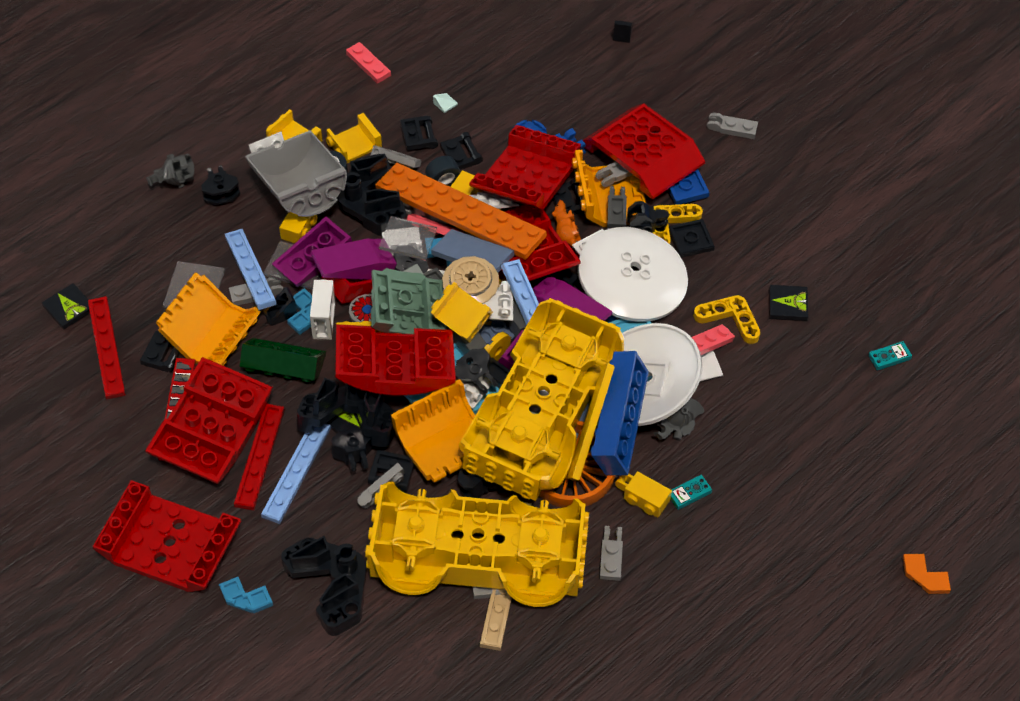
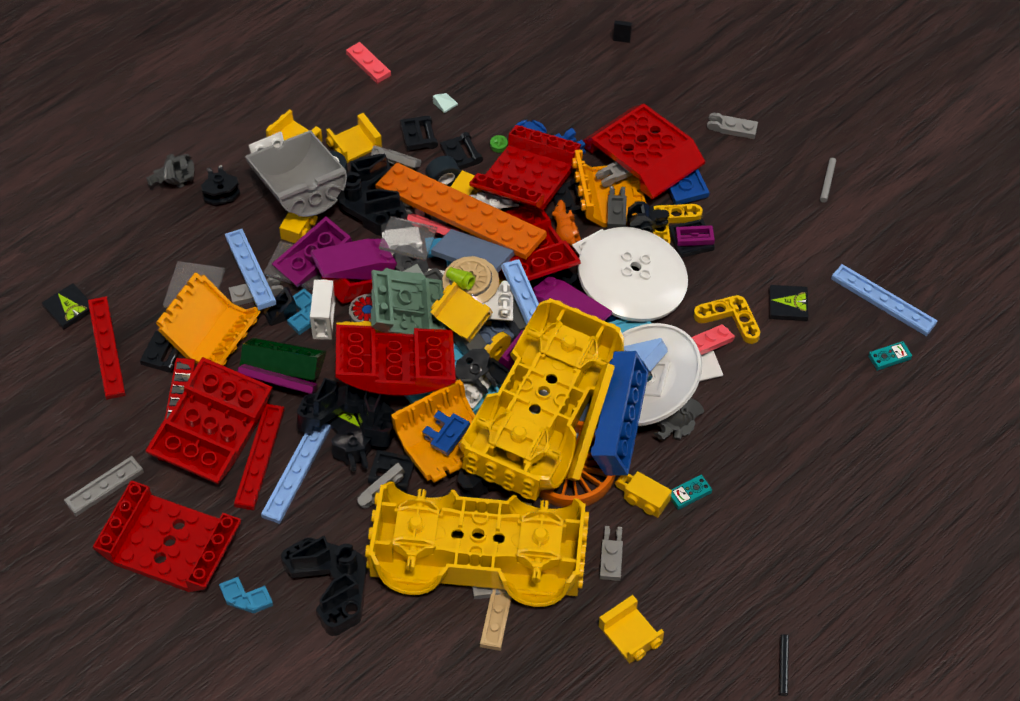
orange tile [902,554,951,594] -> none
none -> light grey tile [64,456,144,517]
none -> magenta tile [238,364,318,394]
none -> blue plate [422,410,470,456]
none -> lime cone [446,267,475,290]
none -> bright green tile [490,135,508,153]
none -> yellow panel [599,595,664,664]
none -> light blue slope [624,338,668,372]
none -> magenta tile [675,225,715,246]
none -> black bar [779,634,789,696]
none -> light grey bar [820,158,836,202]
none -> light blue tile [831,264,937,336]

